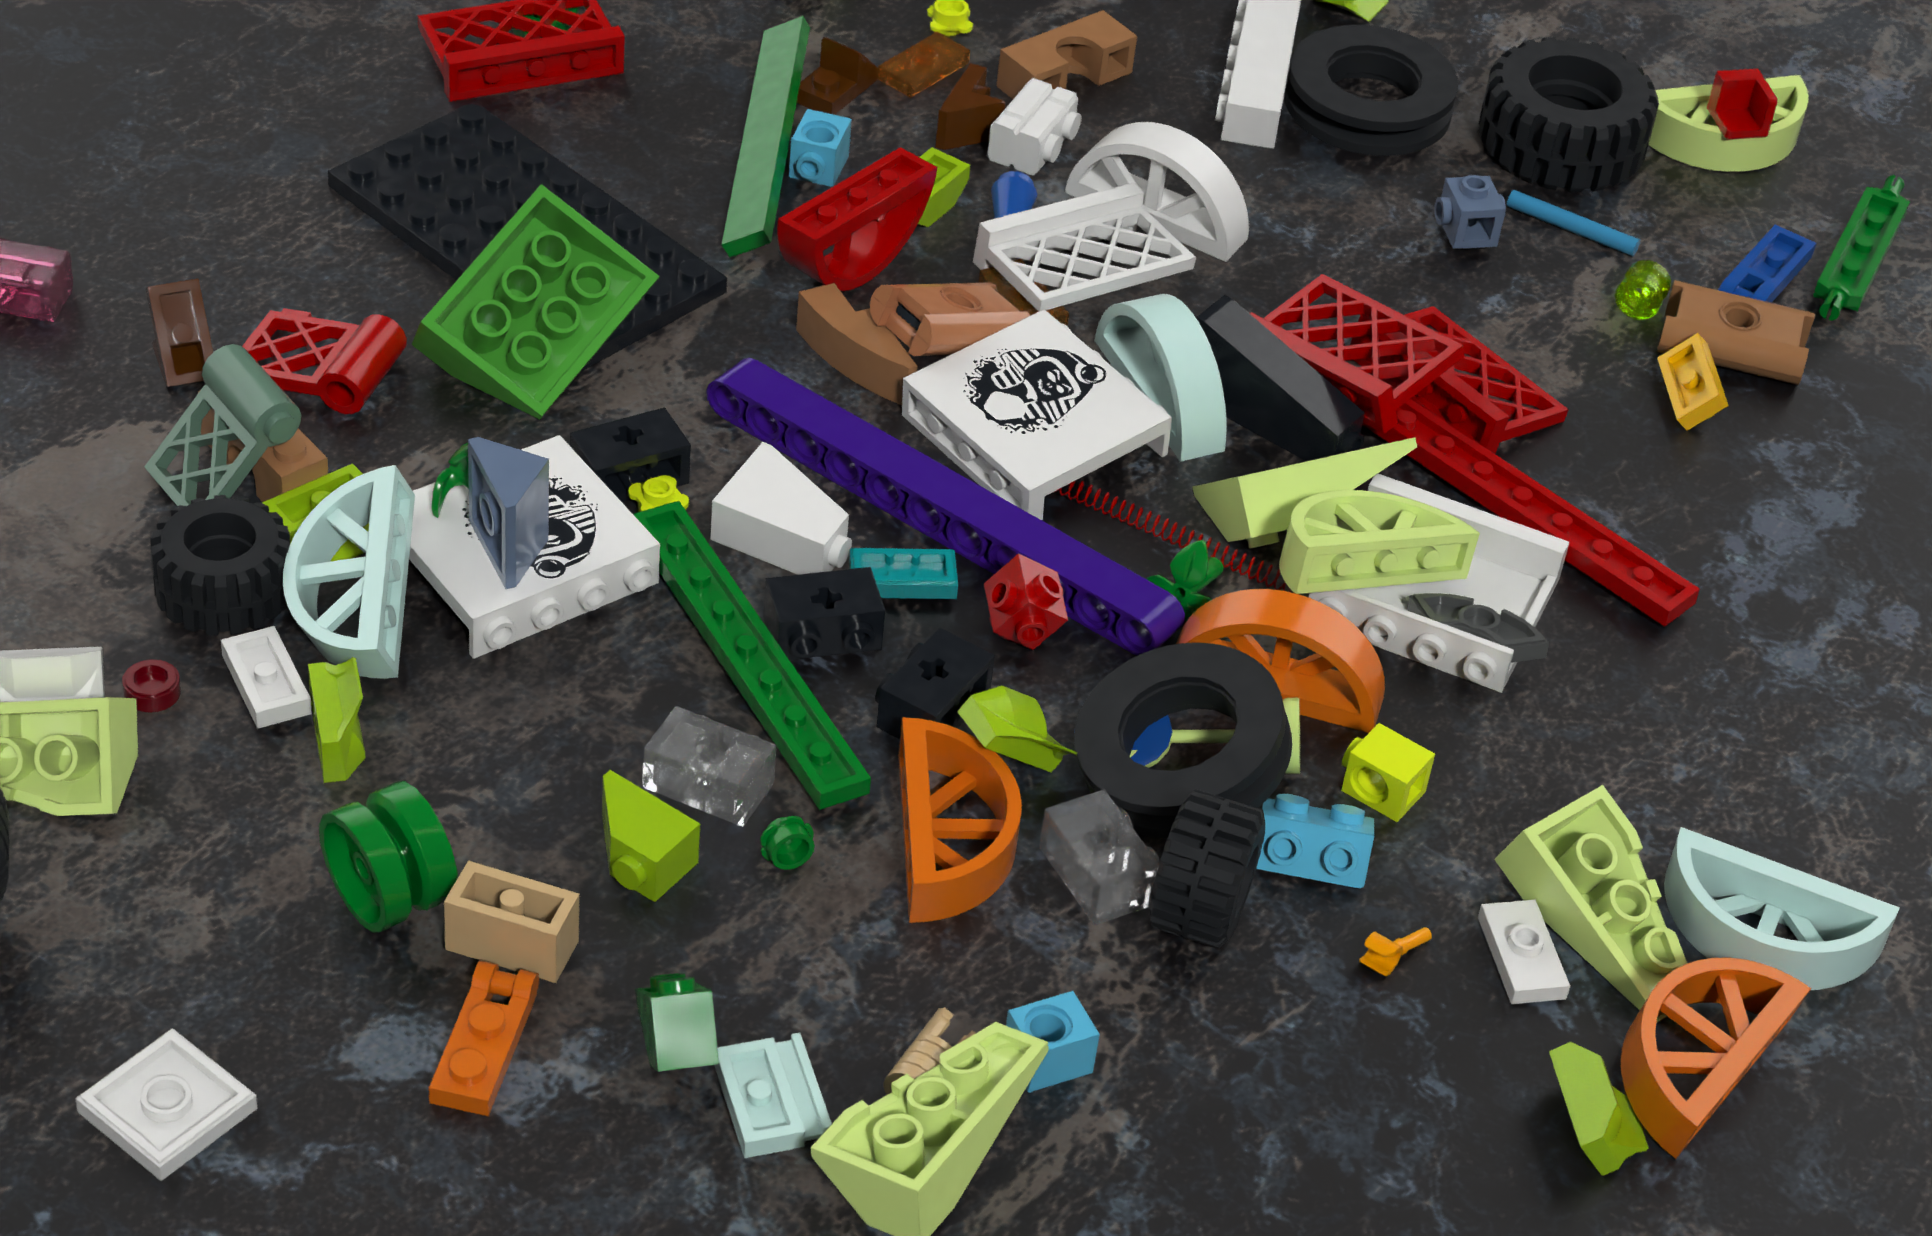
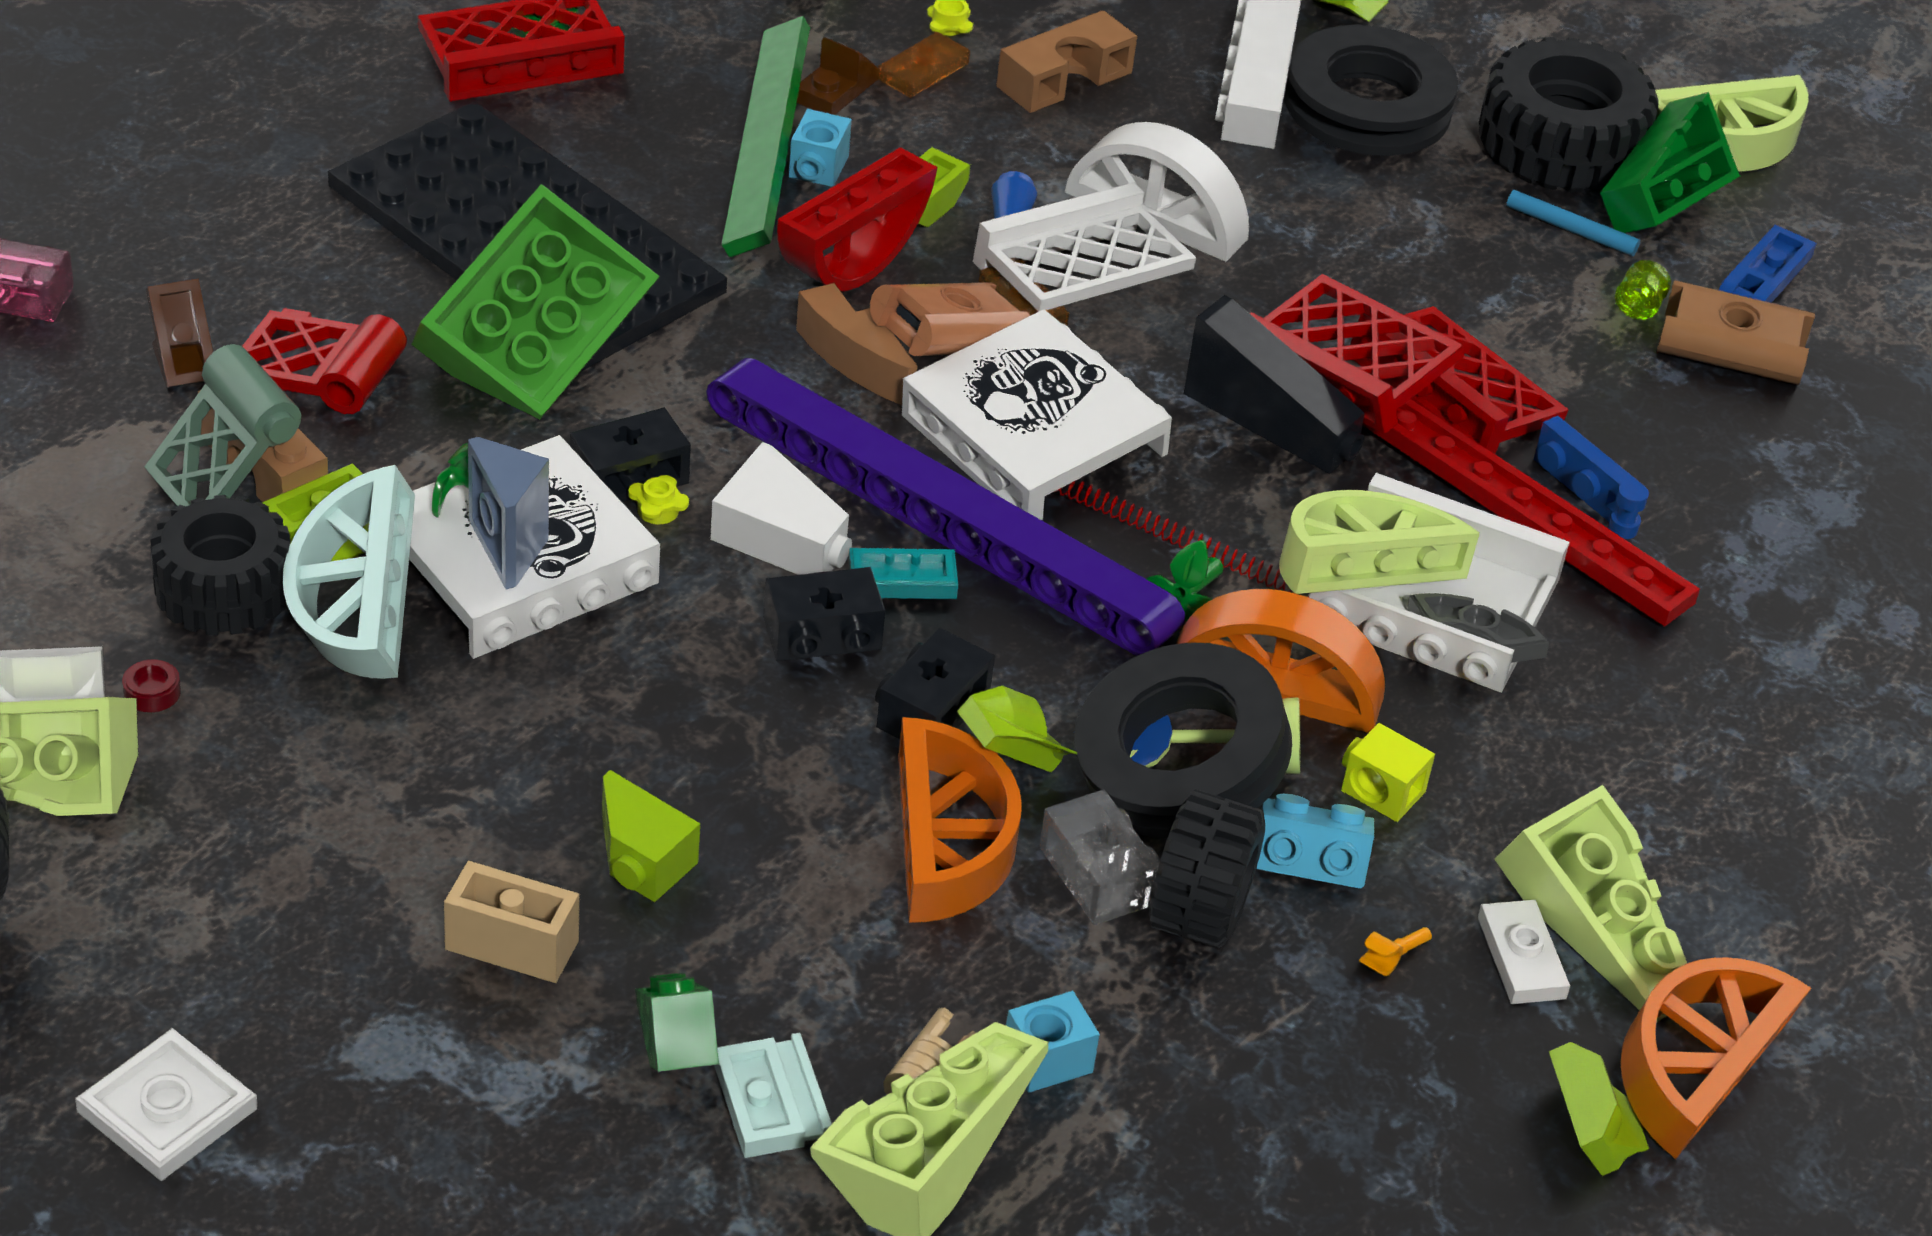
white plate [221,626,312,729] -> none
lime slope [308,657,366,783] -> none
green wheel [319,781,458,933] -> none
orange plate [429,960,539,1117] -> none
green plate [633,501,871,810] -> none
clear brick [643,706,776,827] -> none
green plate [760,816,815,870] -> none
reddish brown slope [935,63,1006,150] -> none
red brick [984,553,1068,650] -> none
white brick [987,78,1081,176] -> none
light aqua window [1094,294,1227,462] -> none
yellowish green wedge [1193,437,1417,548] -> none
sand blue brick [1434,175,1506,249] -> none
yellow plate [1657,333,1729,431] -> none
light aqua window [1664,827,1900,990] -> none
red panel [1707,69,1778,139] -> none
green plate [1813,175,1910,321] -> none
none -> blue plate [1533,415,1649,539]
none -> green wedge [1600,92,1740,233]

